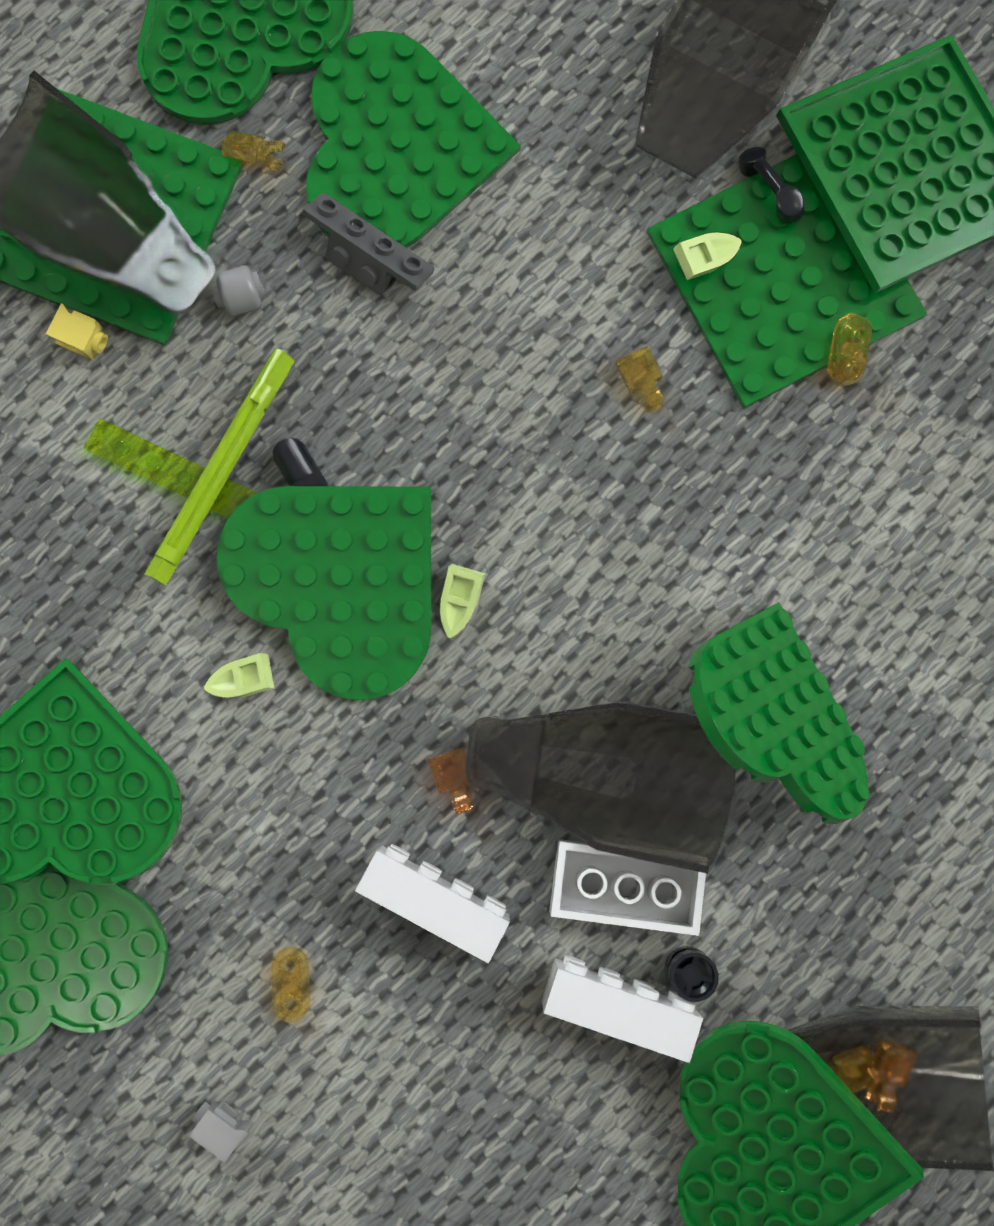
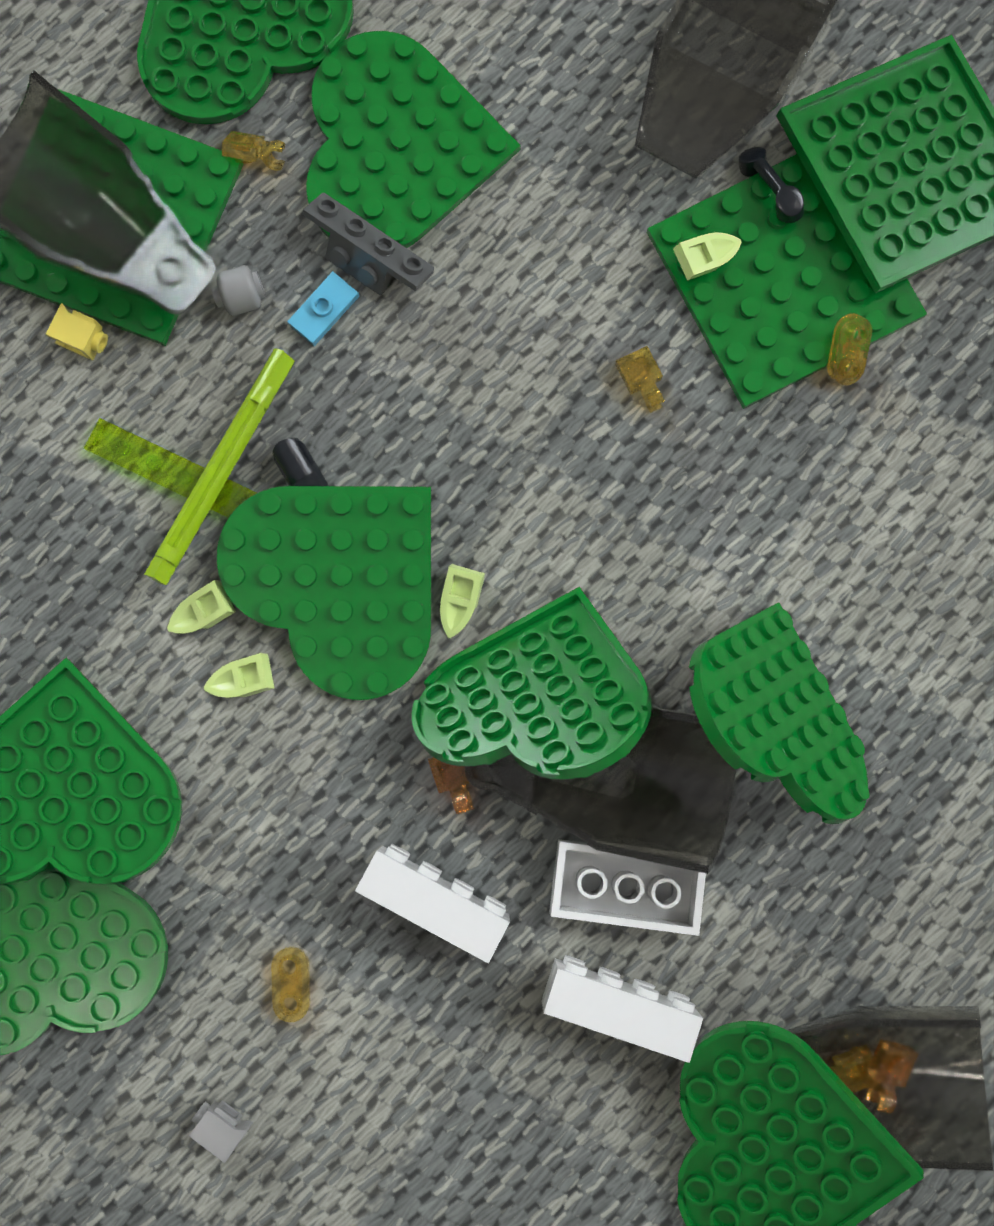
black wheel [664,946,719,1002] -> none
none -> yellowish green plate [167,580,236,634]
none -> medium azure plate [287,271,359,346]
none -> green plate [412,587,652,779]

